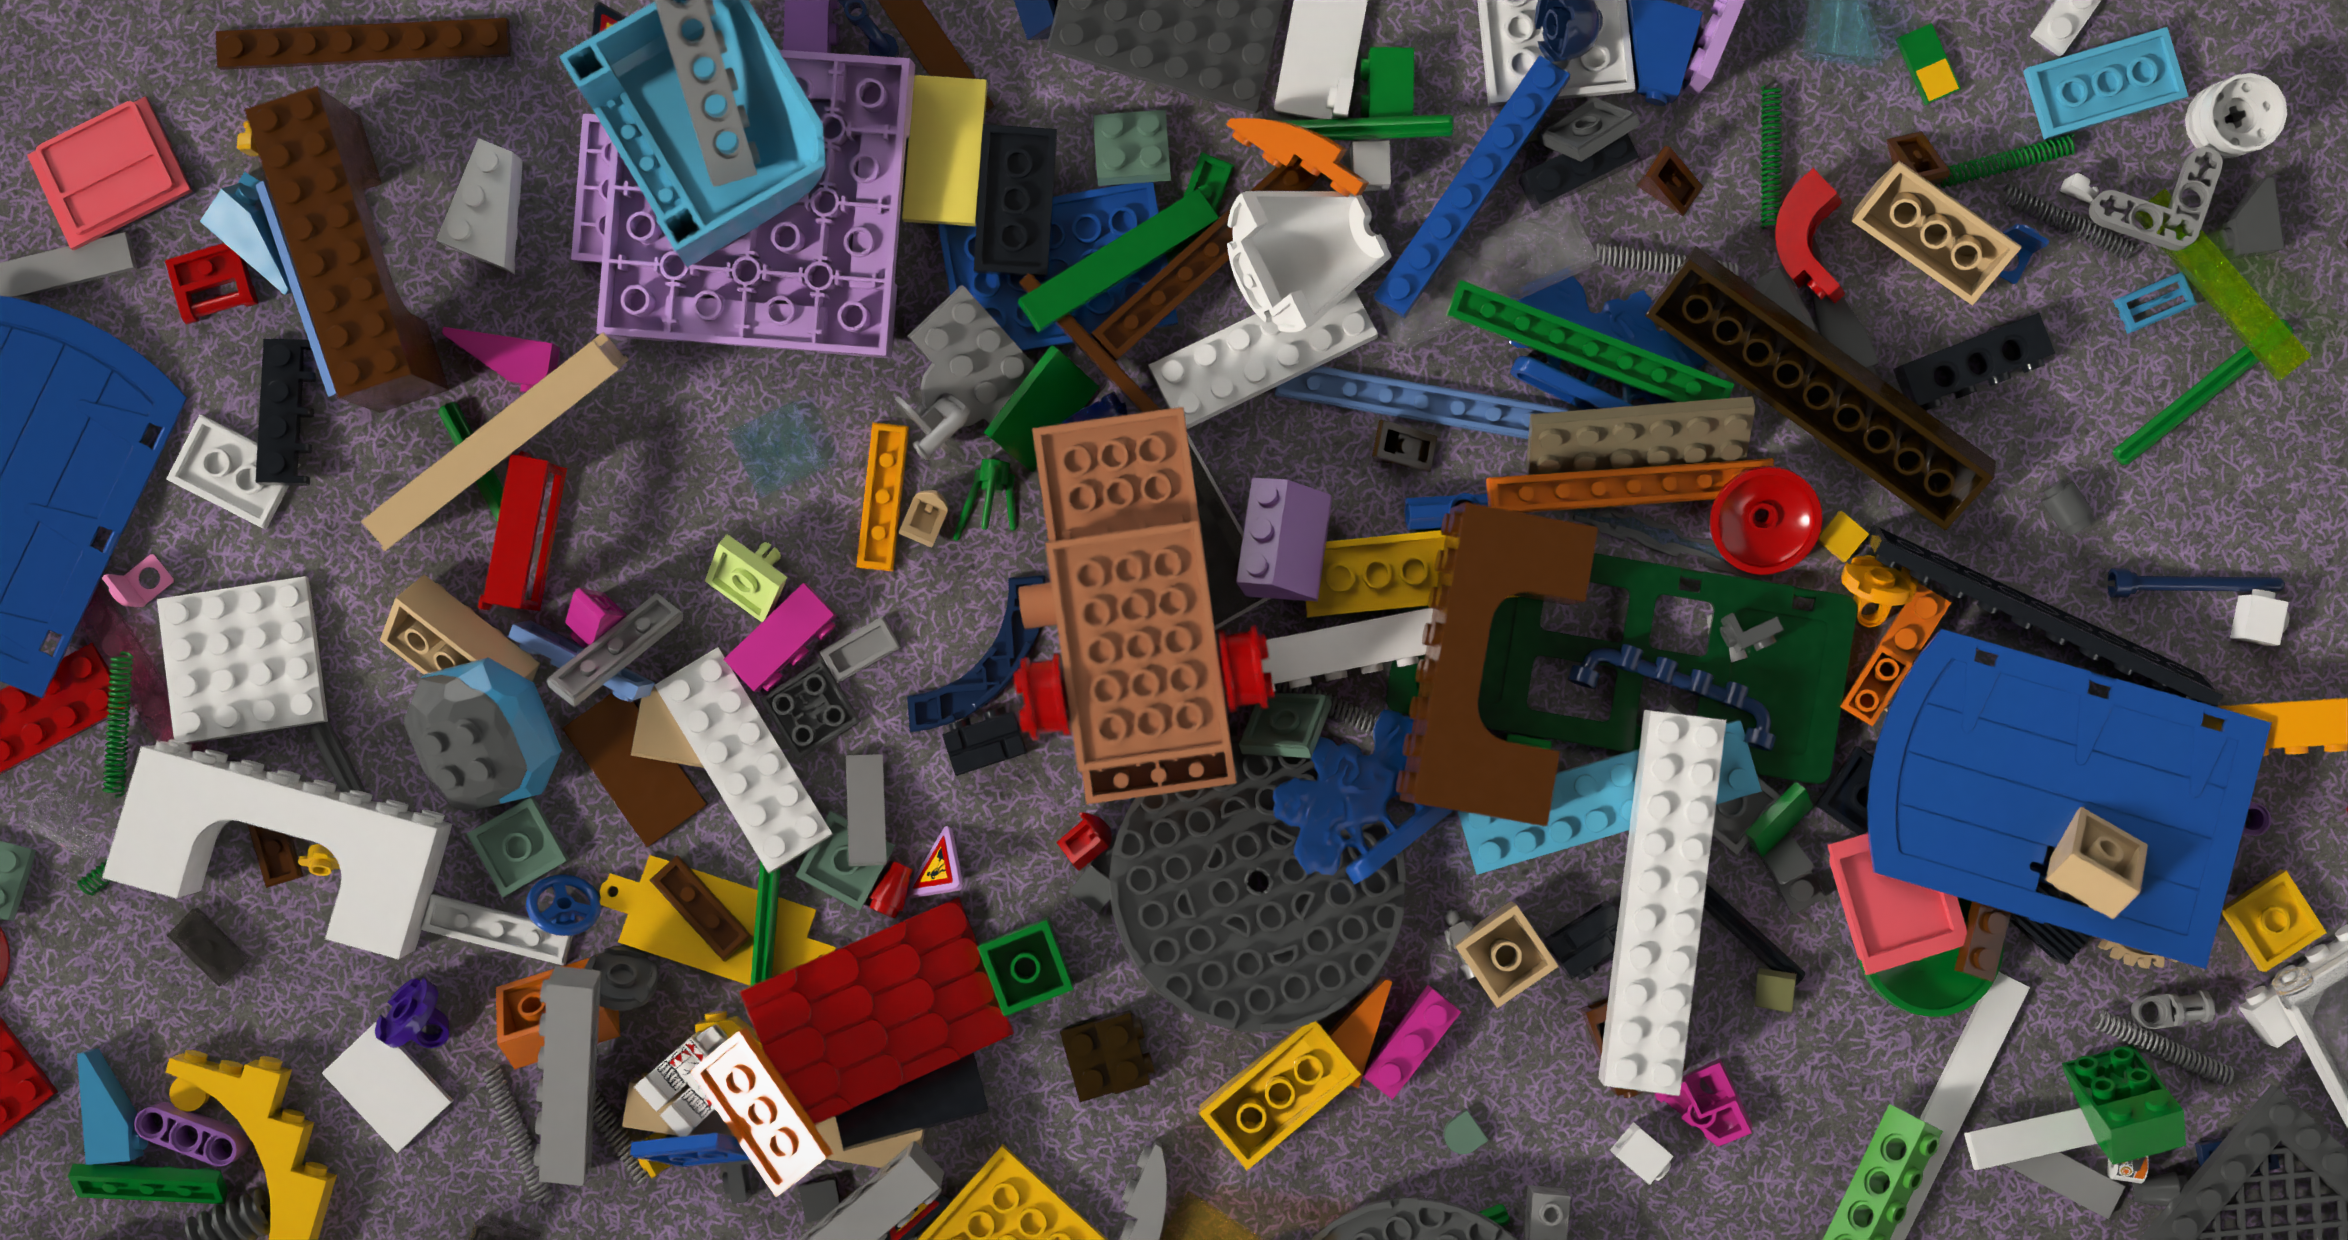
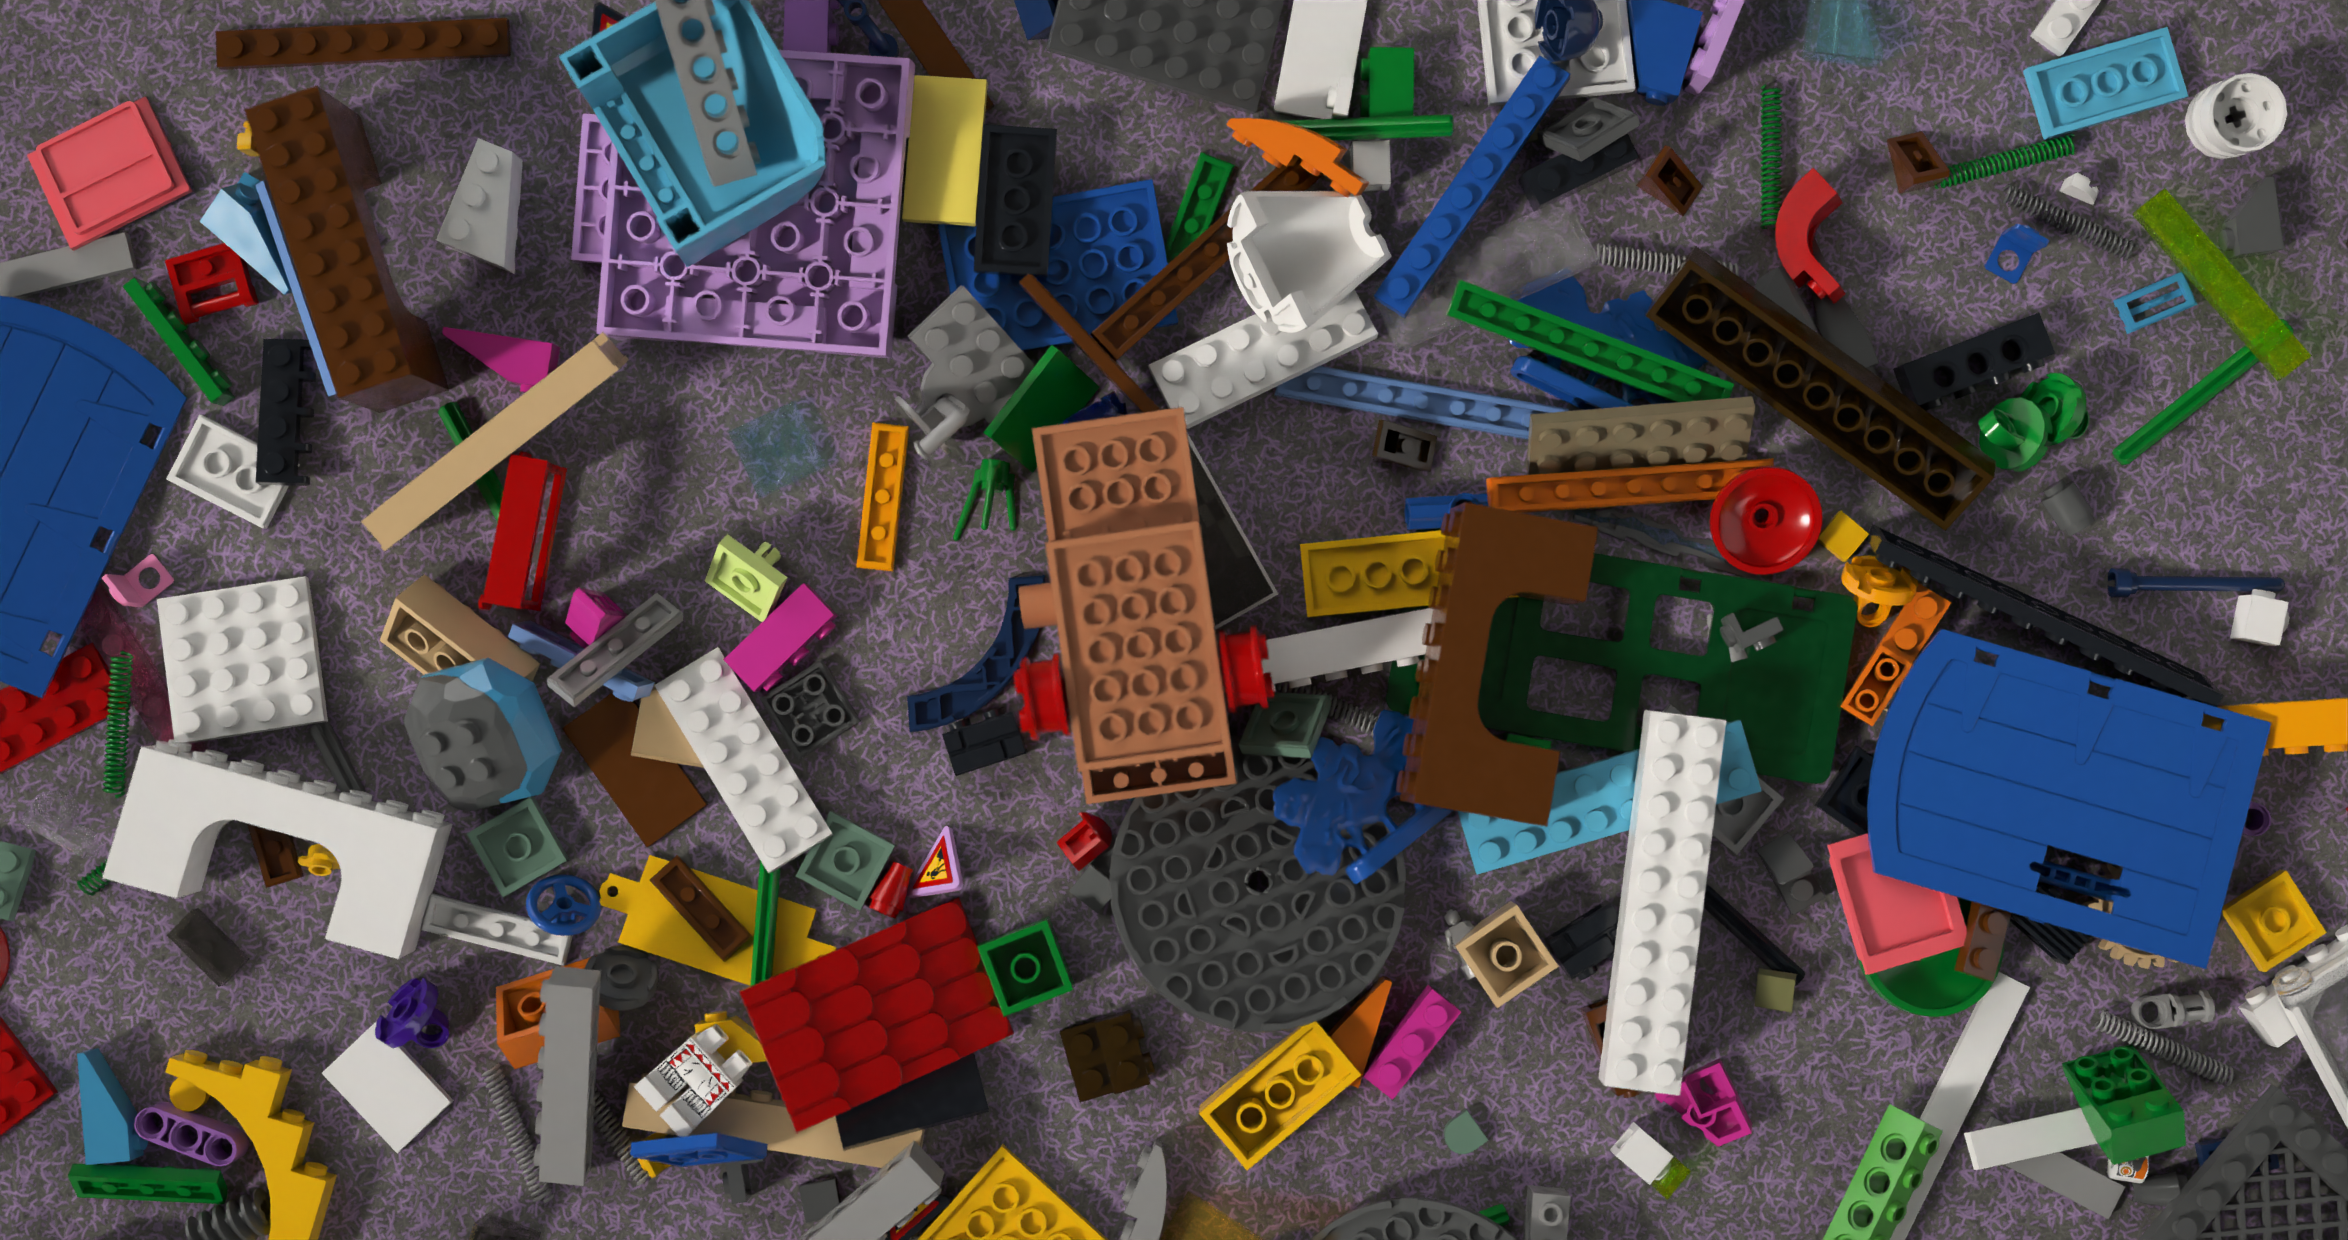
plate [690,1027,833,1197] -> none
light grey tile [819,616,902,684] -> none
light grey tile [846,754,887,866] -> none
tan plate [898,490,948,548] -> none
green tile [1018,188,1219,333] -> none
sand green plate [1093,110,1171,186] -> none
medium lavender slope [1236,478,1333,601] -> none
dark blue bar [1567,644,1776,752] -> none
green tile [1745,782,1813,858] -> none
tan slope [1852,161,2021,306] -> none
green tile [1896,23,1961,106] -> none
tan slope [2046,807,2148,919] -> none
light grey beam [2088,147,2223,251] -> none
none -> green plate [123,277,235,406]
none -> clear neon green tile [1652,1157,1691,1200]
none -> green tile [1978,398,2053,472]
none -> green tile [2020,373,2090,447]

